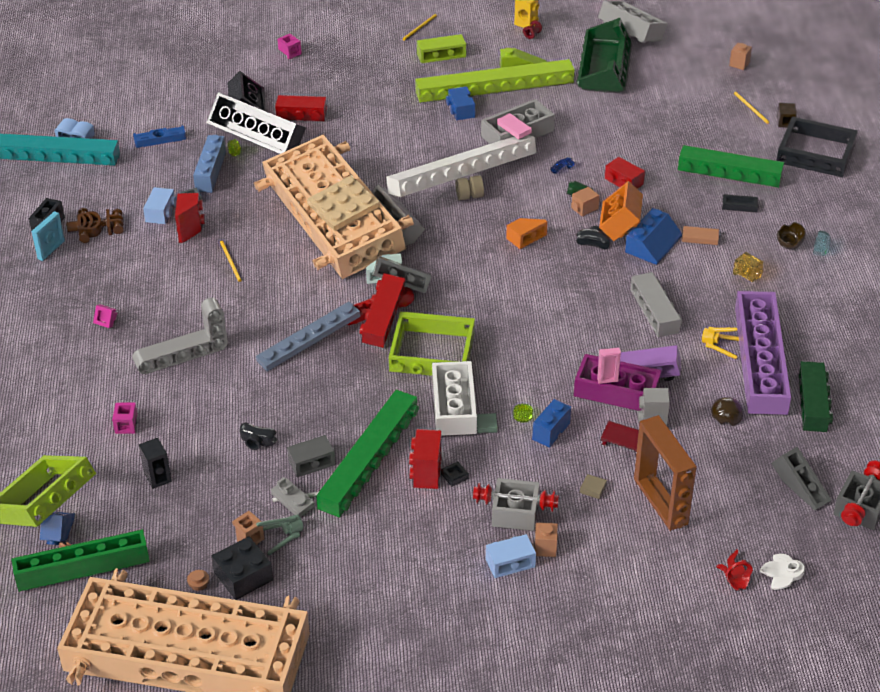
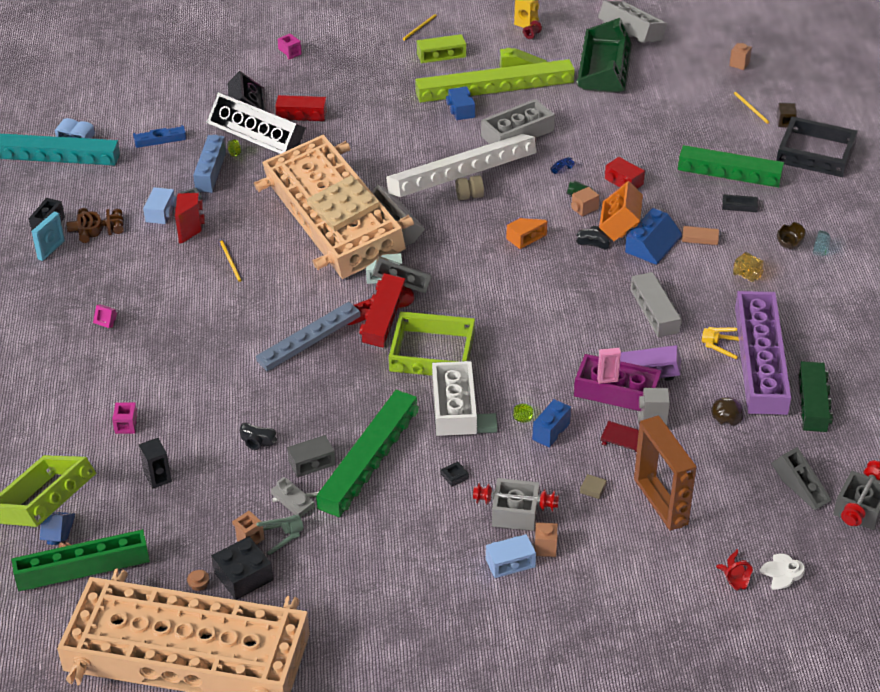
light grey beam [132,297,228,374] -> none
red brick [409,429,442,489] -> none
bright pink tile [497,113,532,139] -> none

